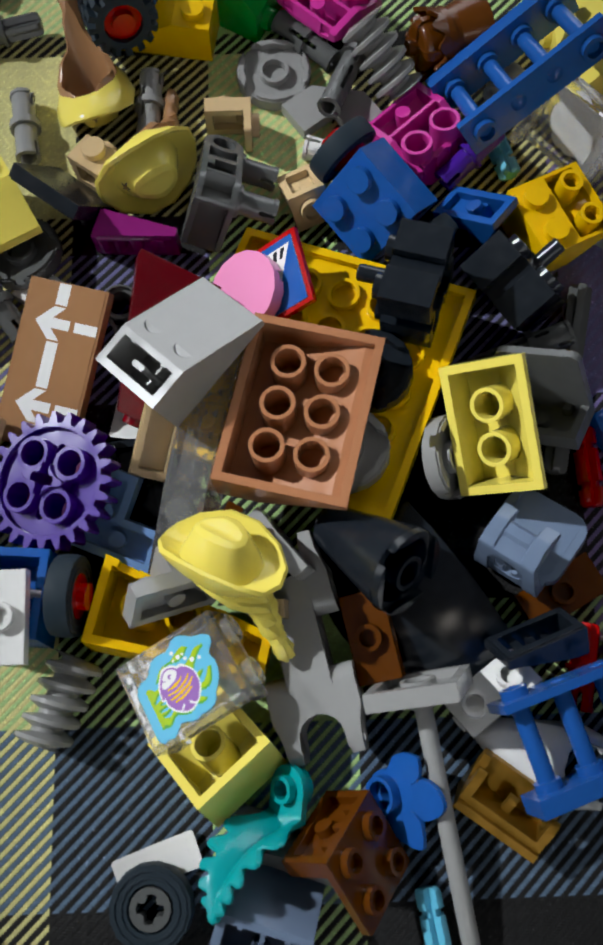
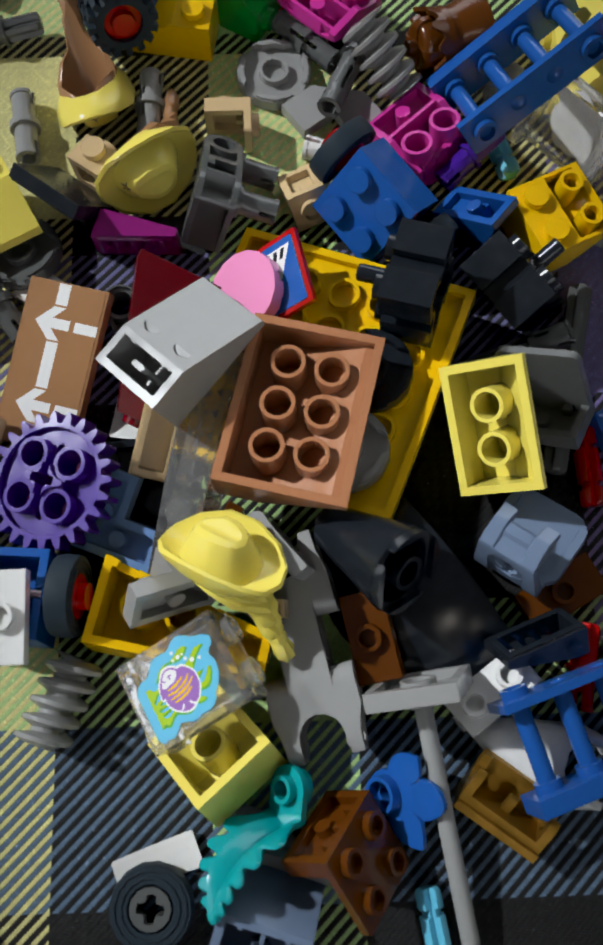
light grey tile [422,414,465,500] -> none

